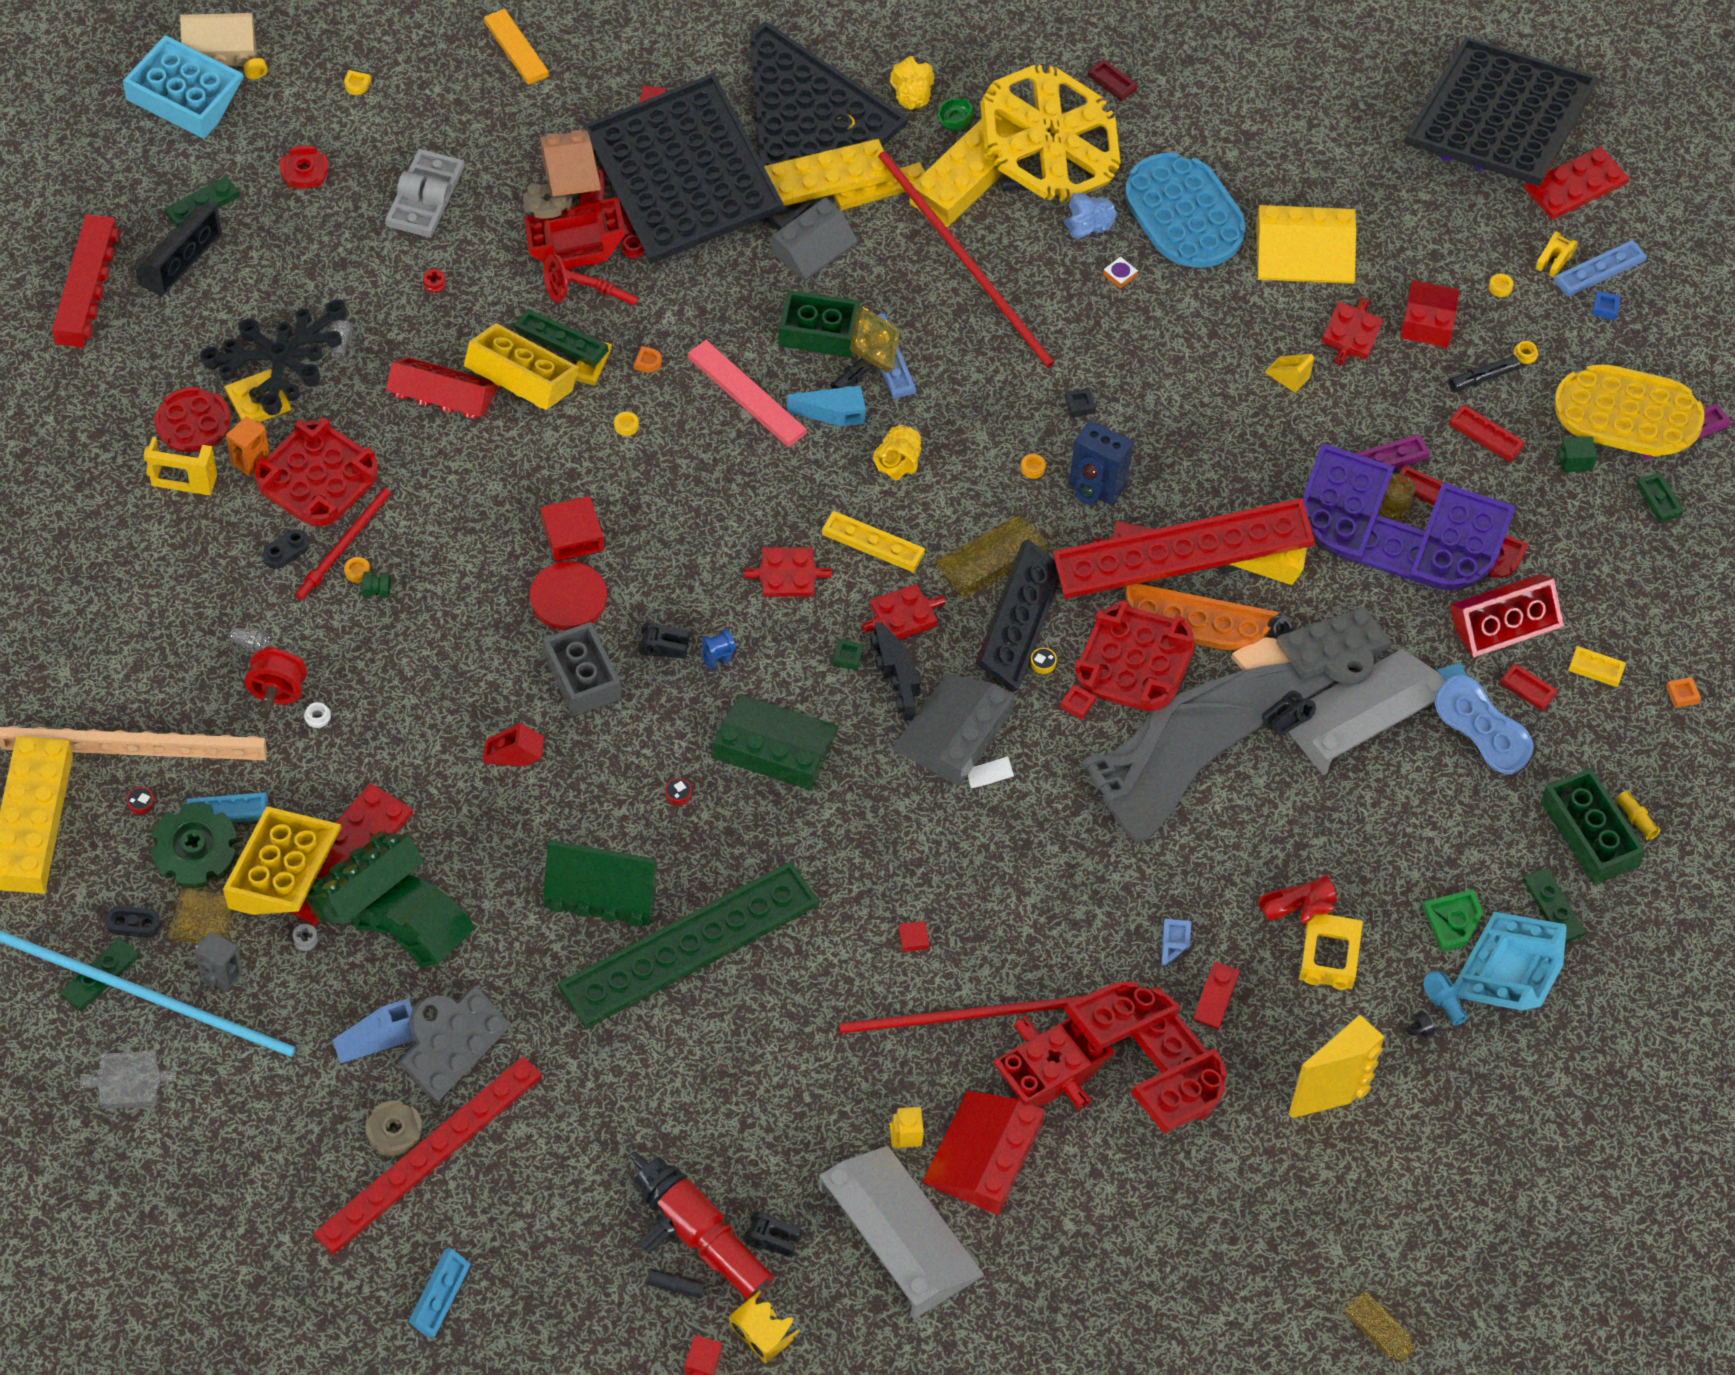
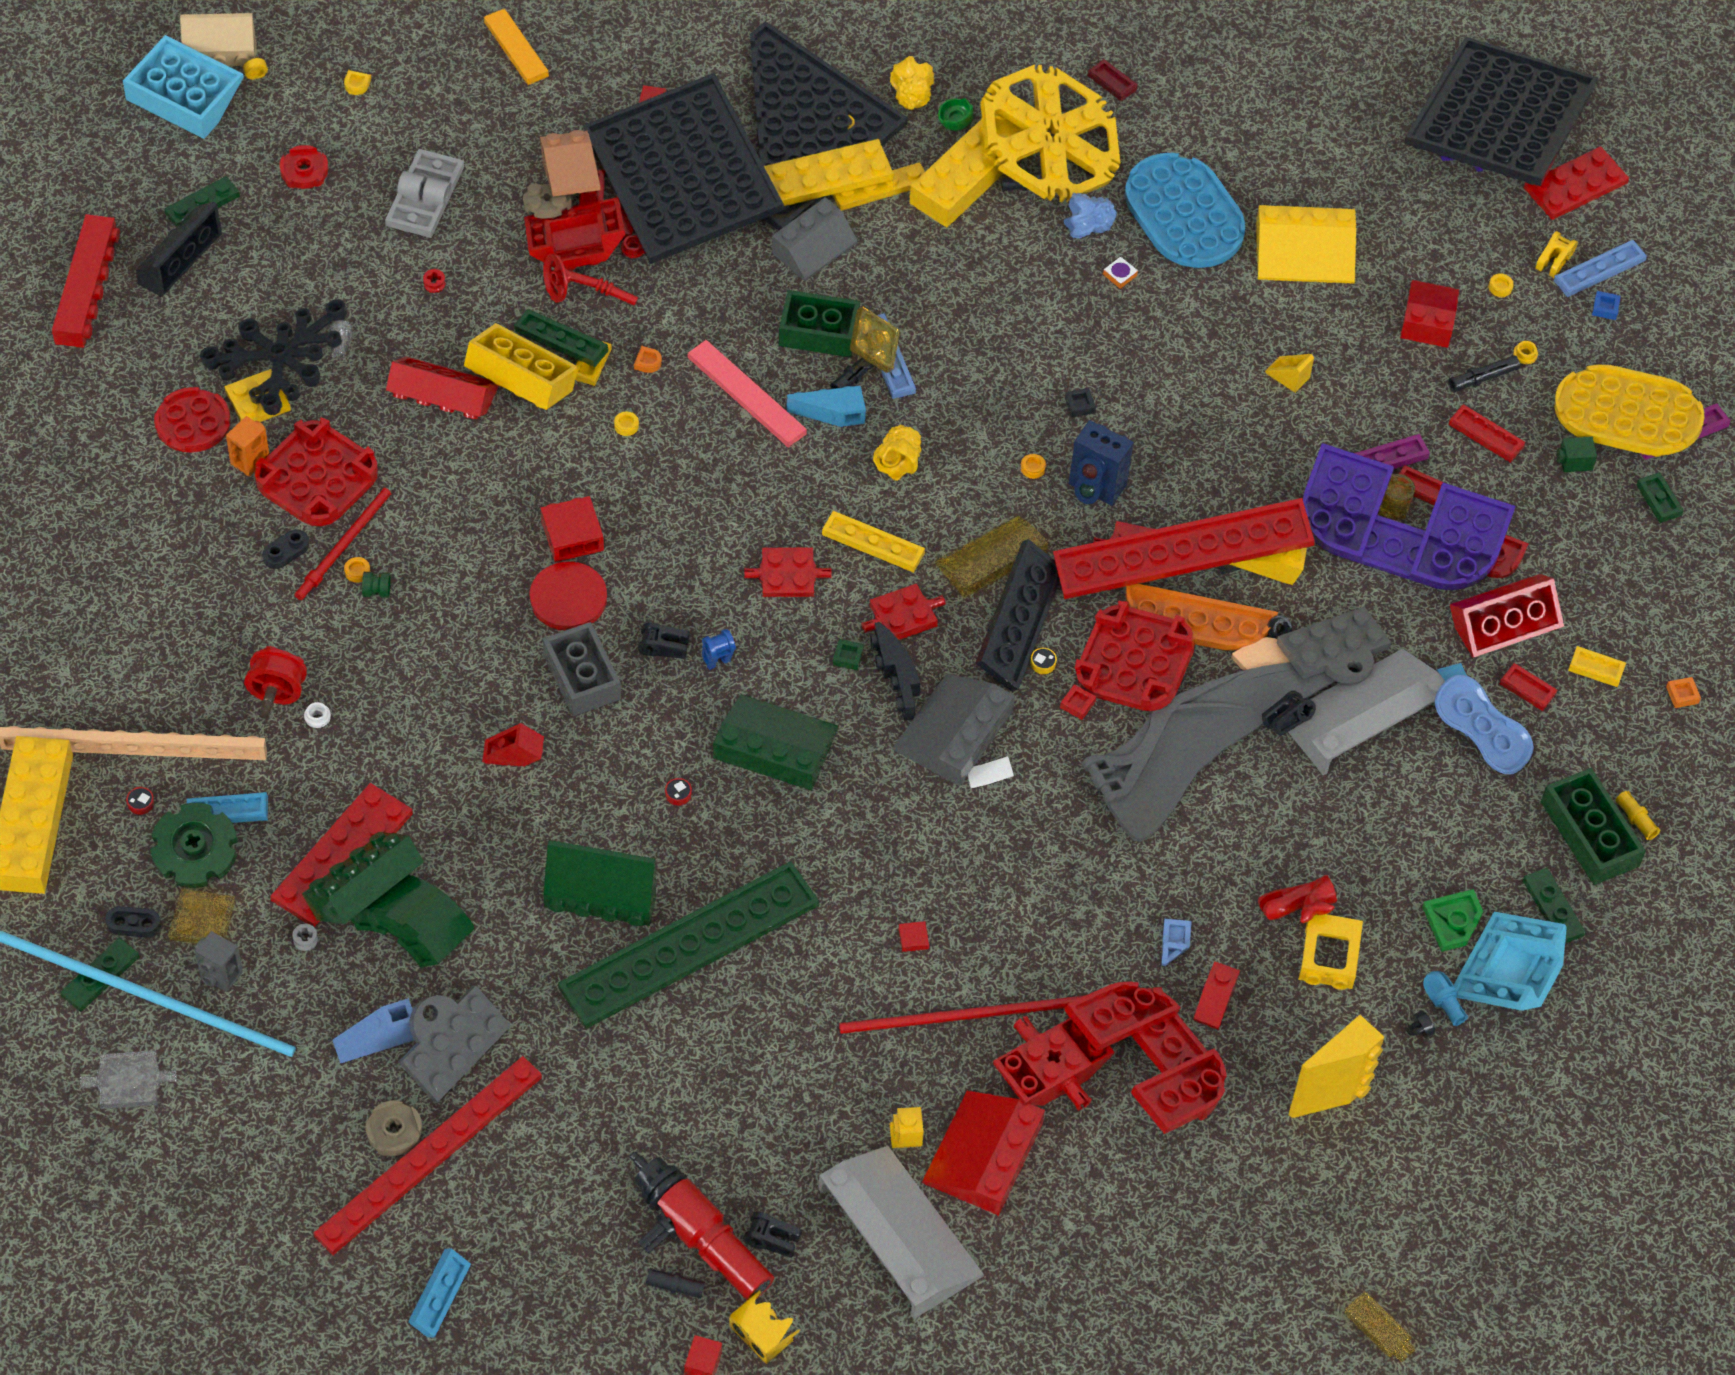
yellow window [144,437,217,496] -> none
yellow slope [223,806,341,915] -> none
clear cone [229,627,270,653] -> none
red piece [878,151,1054,368] -> none
red plate [1321,297,1383,365] -> none

